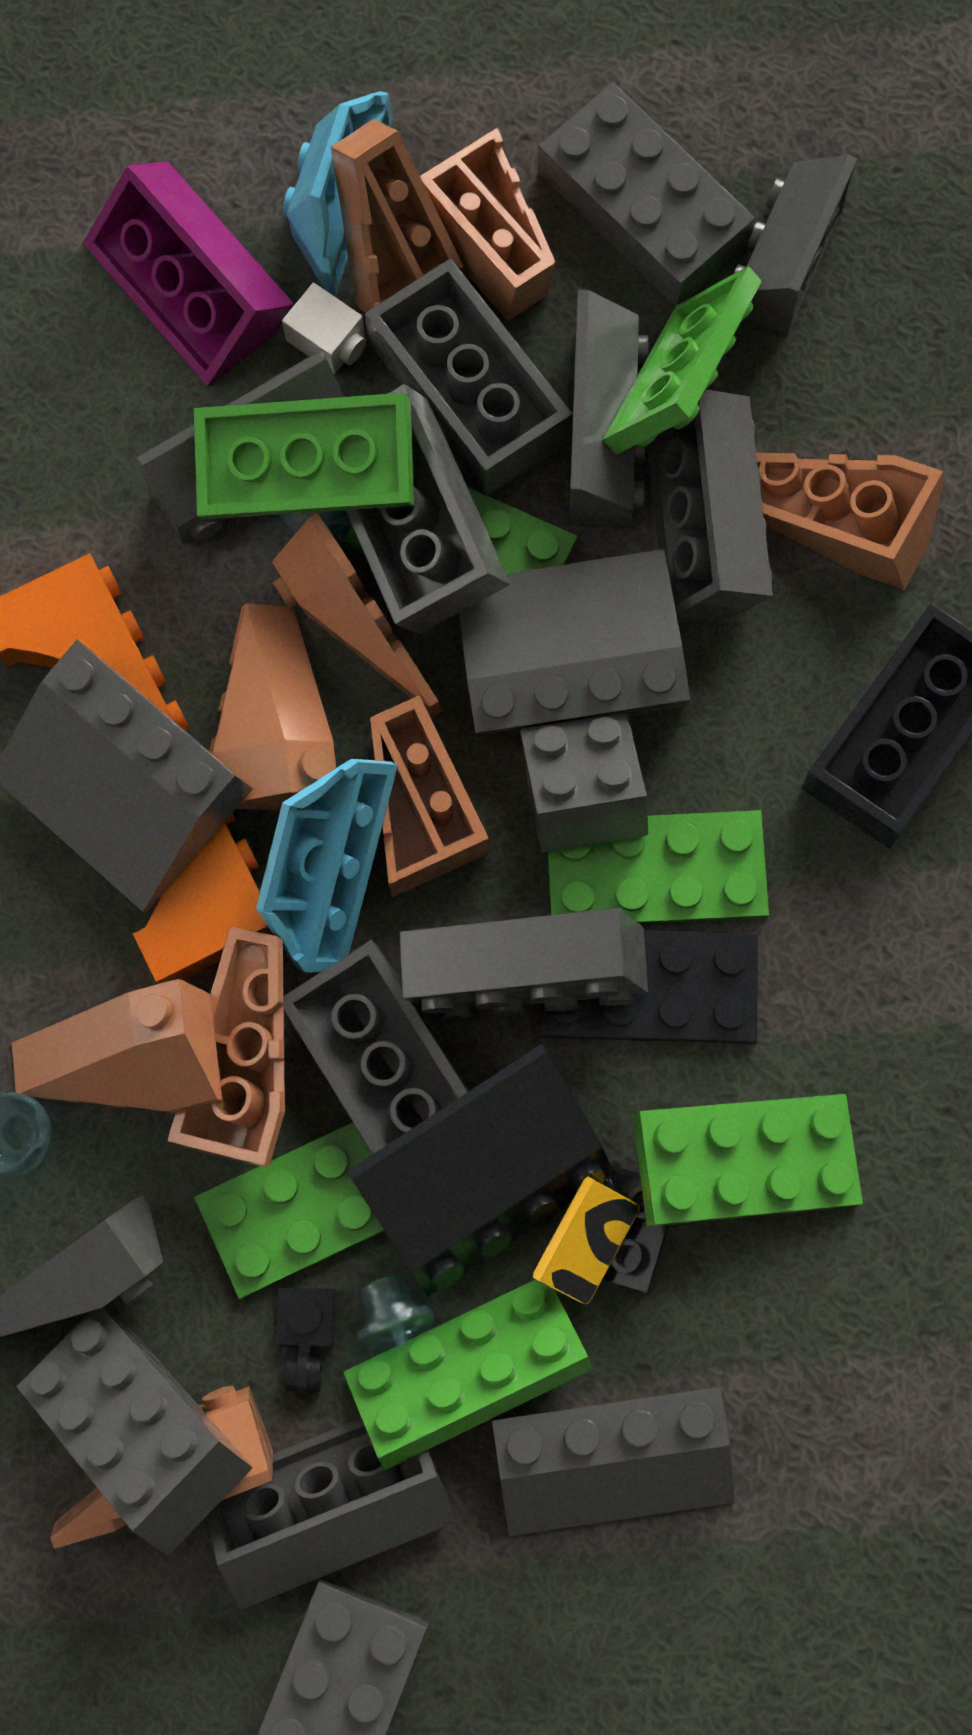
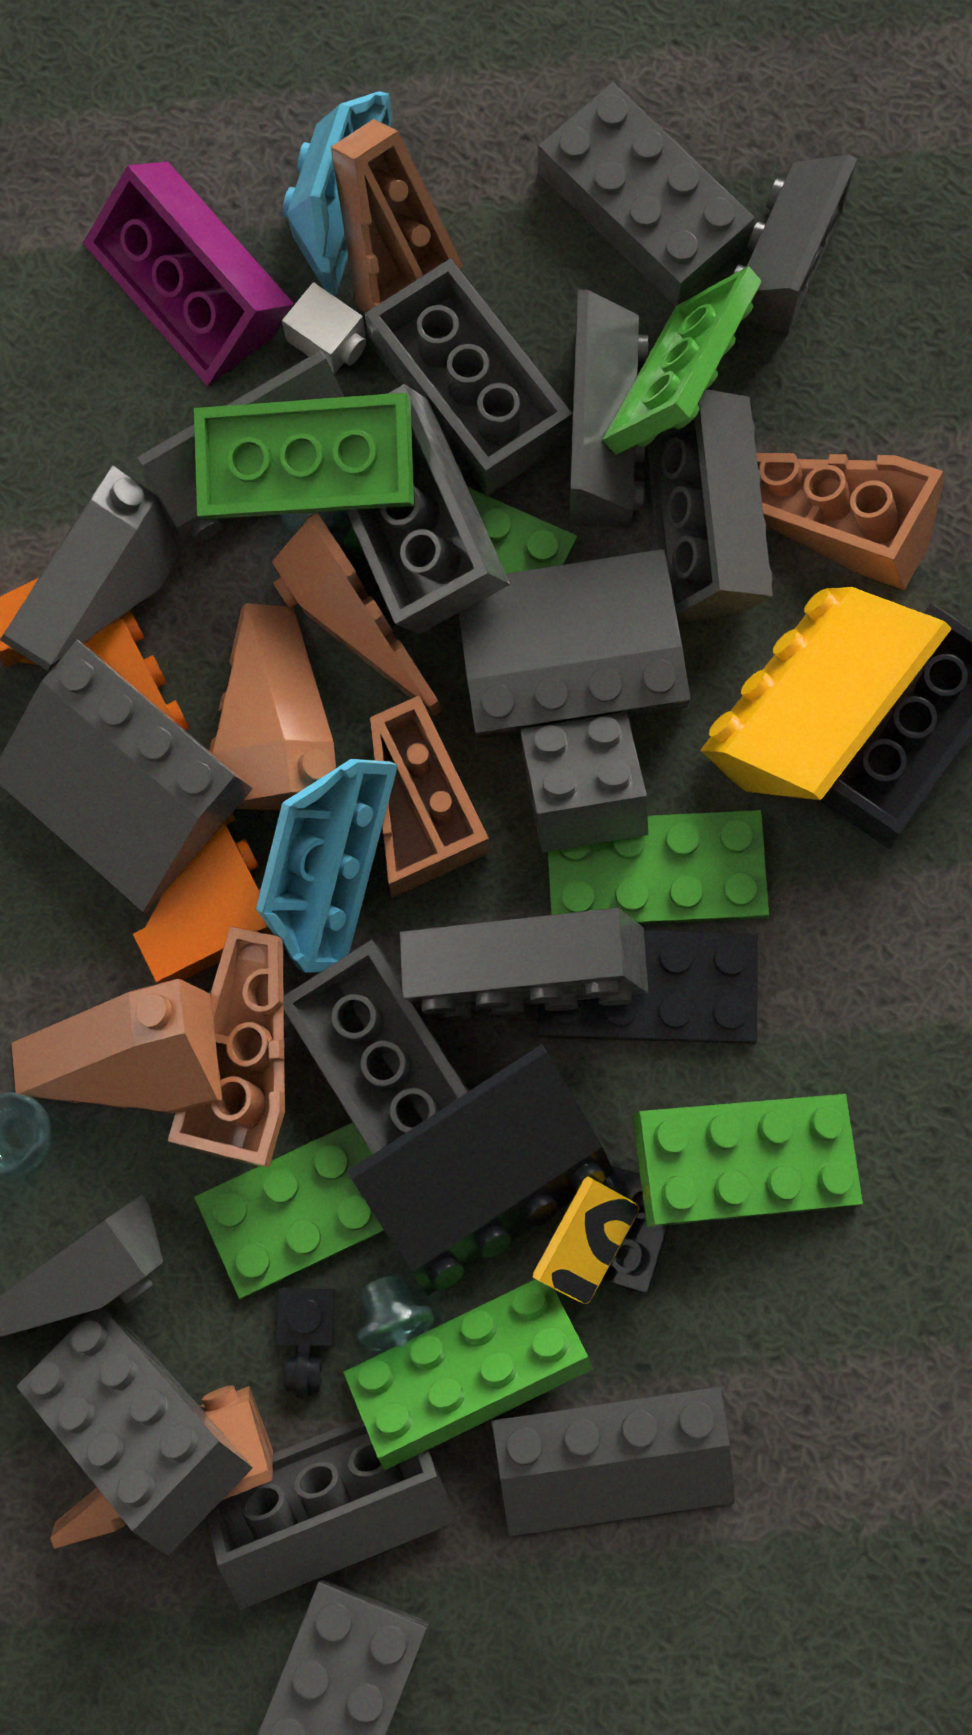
nougat wedge [420,128,556,321] -> none
none -> dark grey wedge [0,465,180,670]
none -> yellow slope [700,587,952,800]

